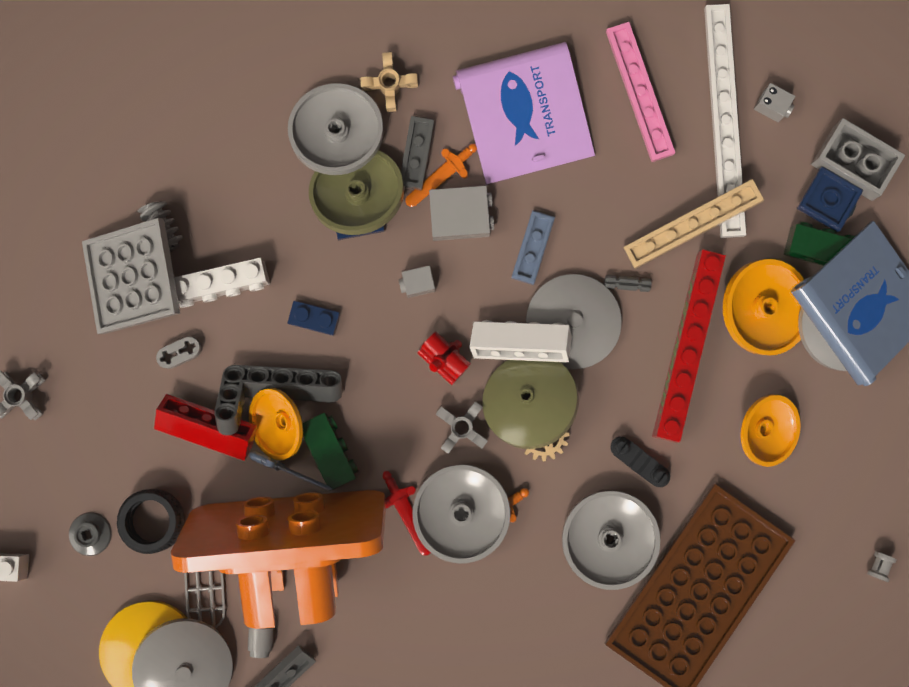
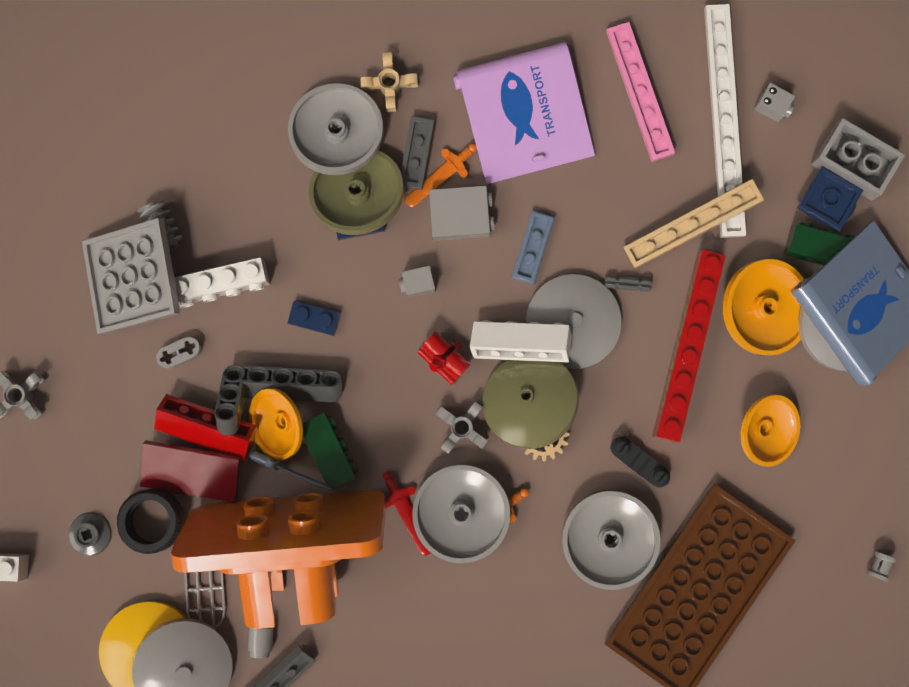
none -> dark red tile [140,440,241,503]

